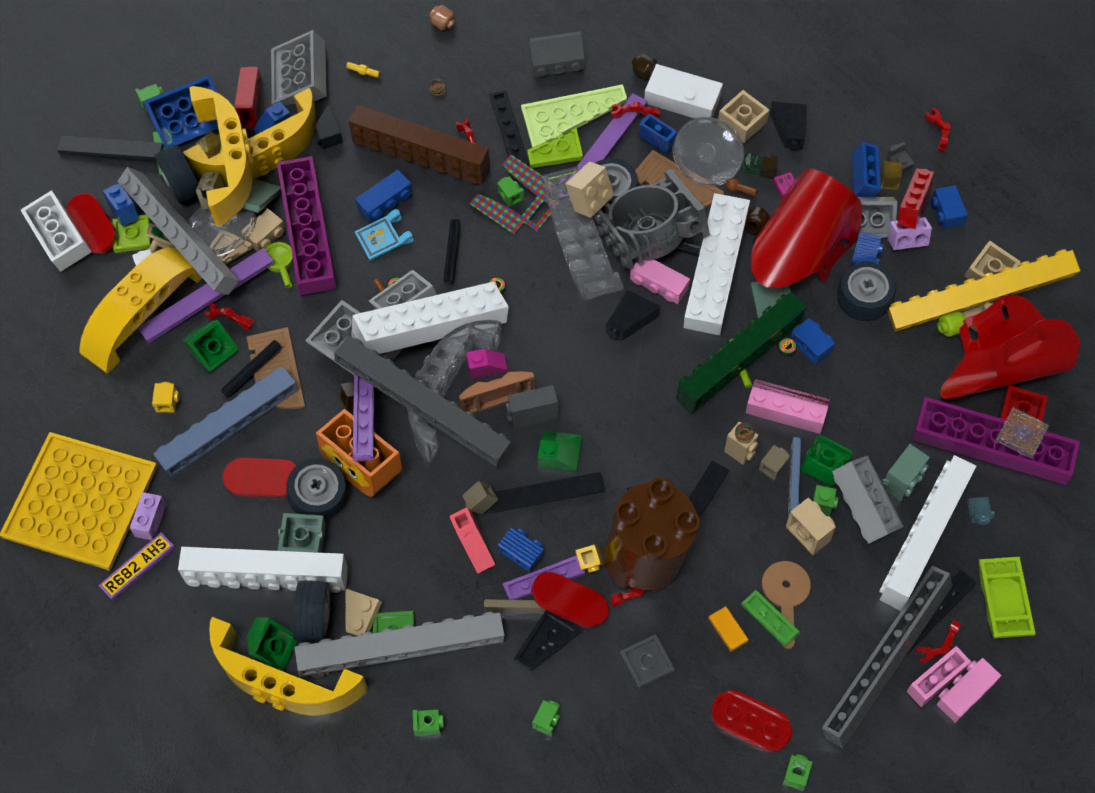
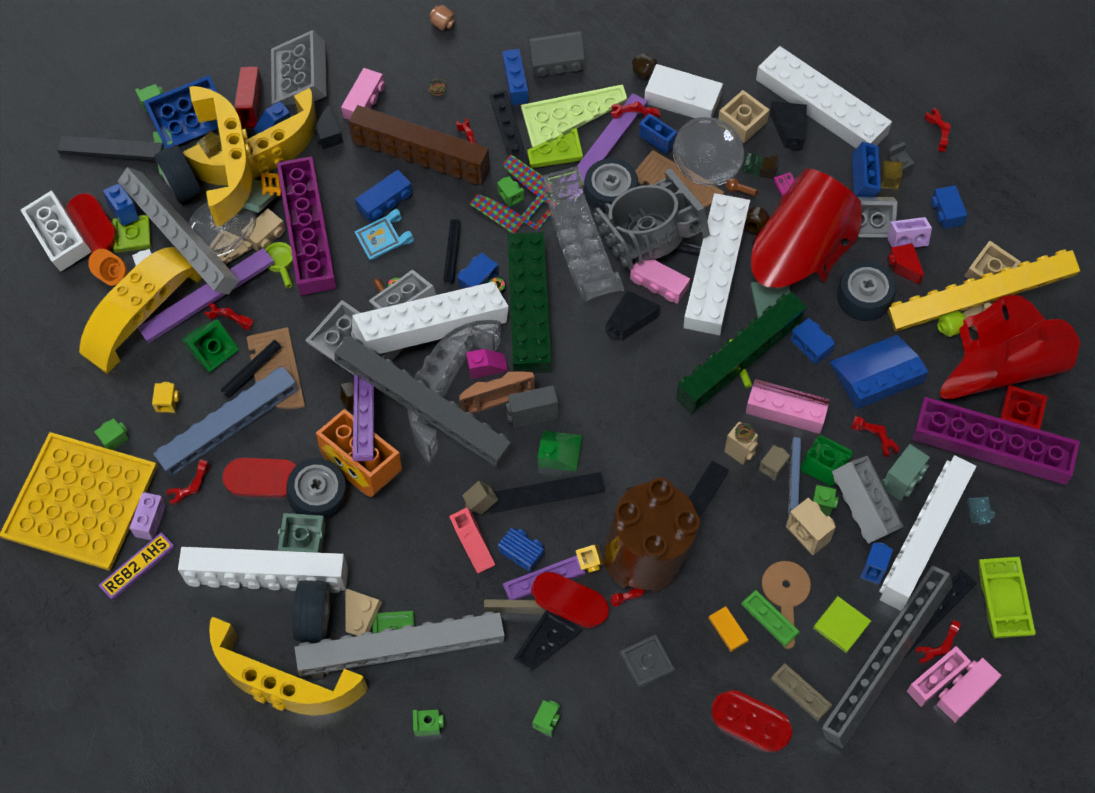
tan shield [146,223,174,253] -> none
dark tan brick [196,171,225,210] -> none
green slope [247,617,297,672] -> none
yellow bar [346,62,381,78] -> none
tan brick [565,161,614,218] -> none
tile [777,337,797,357] -> none
bright green brick [783,754,812,791] -> none
blue brick [851,232,884,266] -> none
red brick [897,168,934,229] -> none
clear plate [995,407,1049,459] -> none
none -> orange piece [88,249,128,286]
none -> bright green brick [94,418,129,450]
none -> red piece [166,459,210,505]
none -> light orange tile [261,173,281,196]
none -> bright pink brick [341,68,385,120]
none -> blue brick [457,252,499,289]
none -> blue brick [502,49,528,106]
none -> dark green brick [507,232,551,373]
none -> white brick [756,46,892,148]
none -> dark tan tile [770,663,832,721]
none -> lime tile [813,596,871,653]
none -> blue slope [830,335,928,410]
none -> red piece [851,416,899,457]
none -> blue brick [860,542,893,584]
none -> red slope [887,243,924,284]

